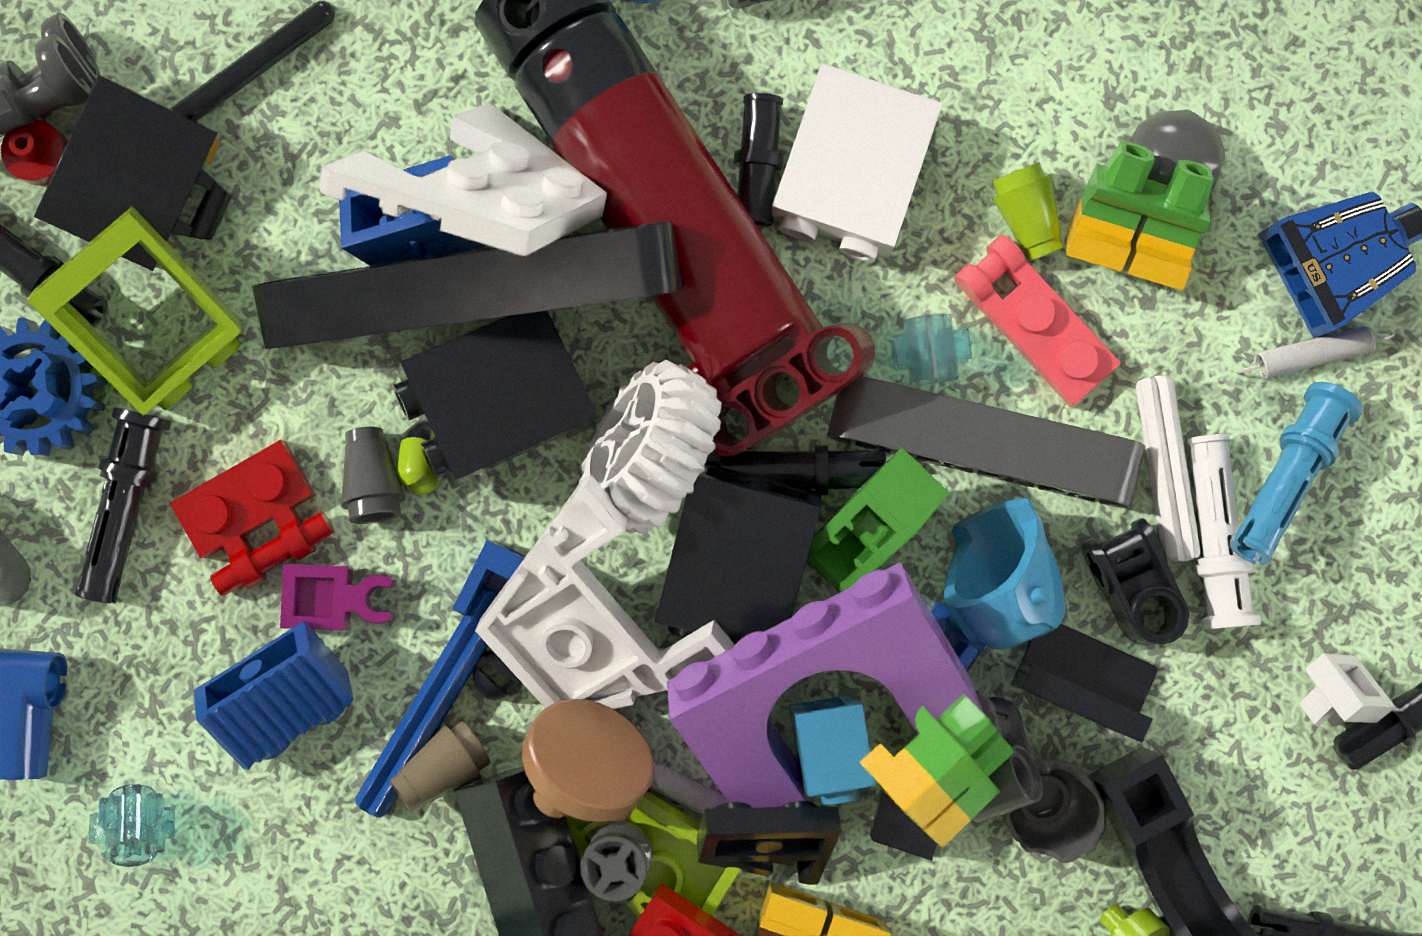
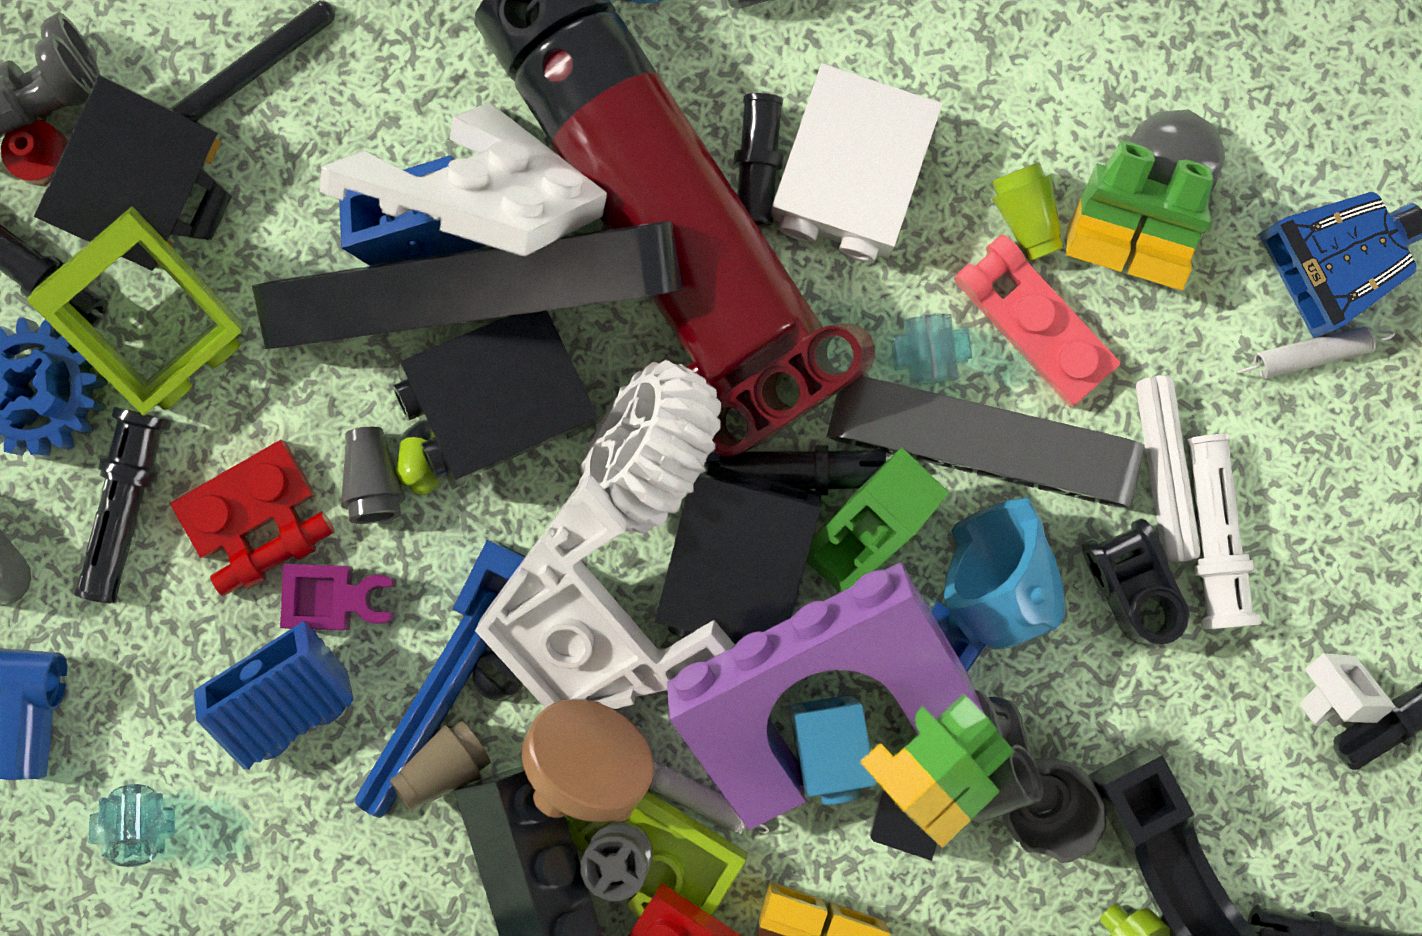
black wing [696,801,842,885] -> none
black panel [1011,624,1157,743] -> none
dark azure pin [1229,382,1363,565] -> none

